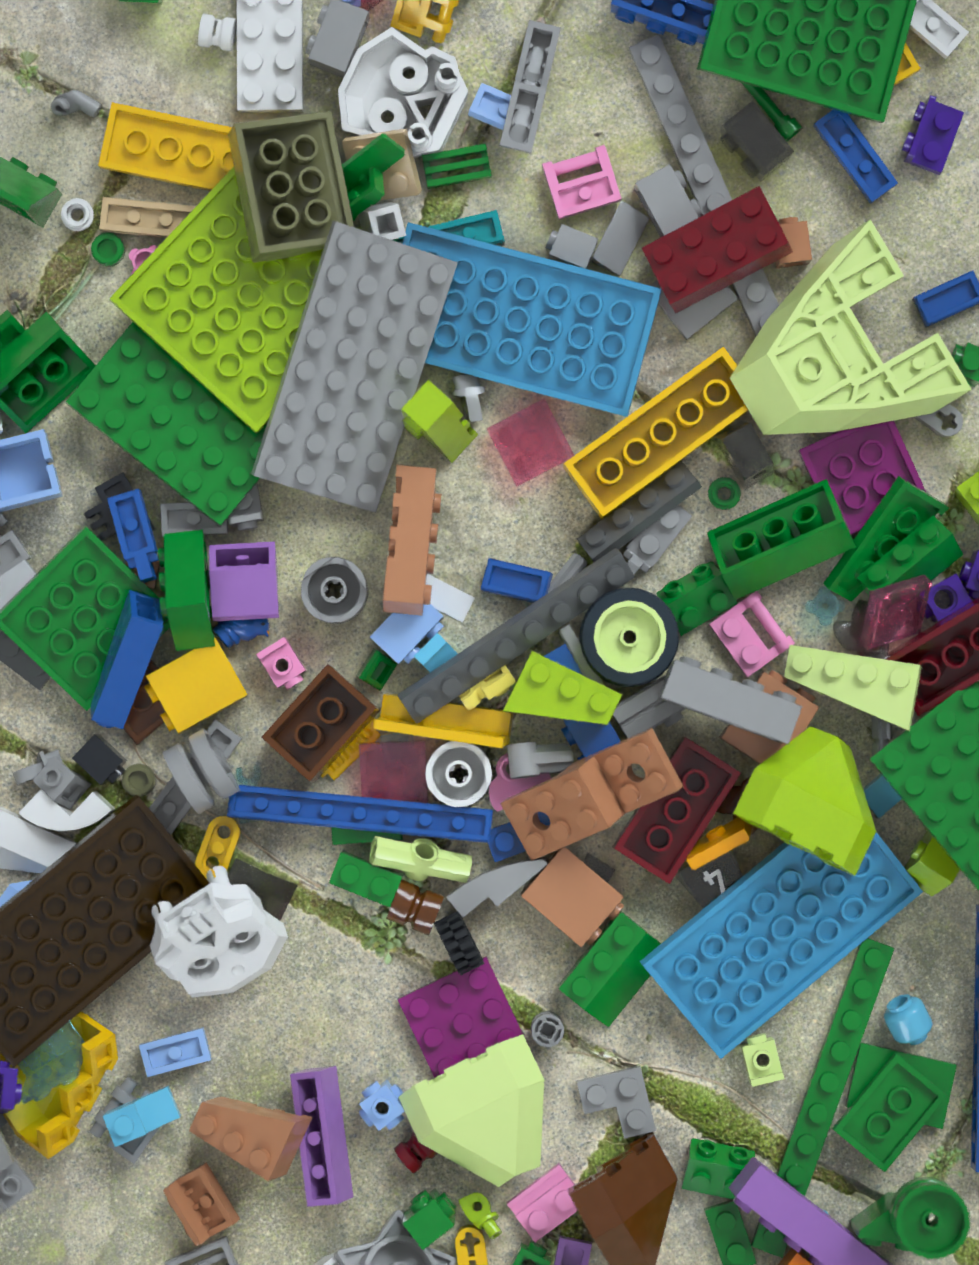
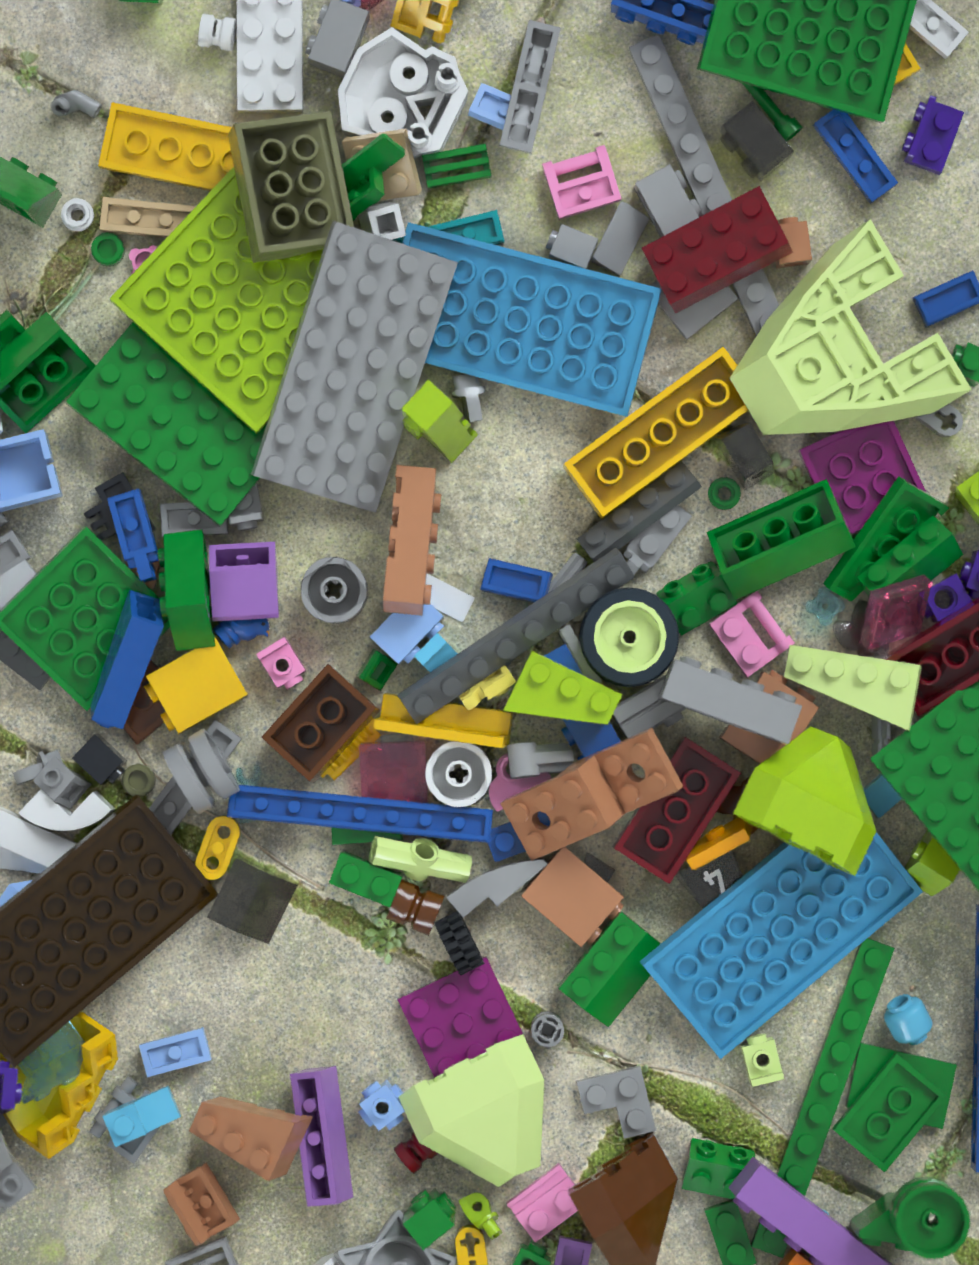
white brick [150,866,288,998] -> none
clear pink plate [486,399,575,487] -> none

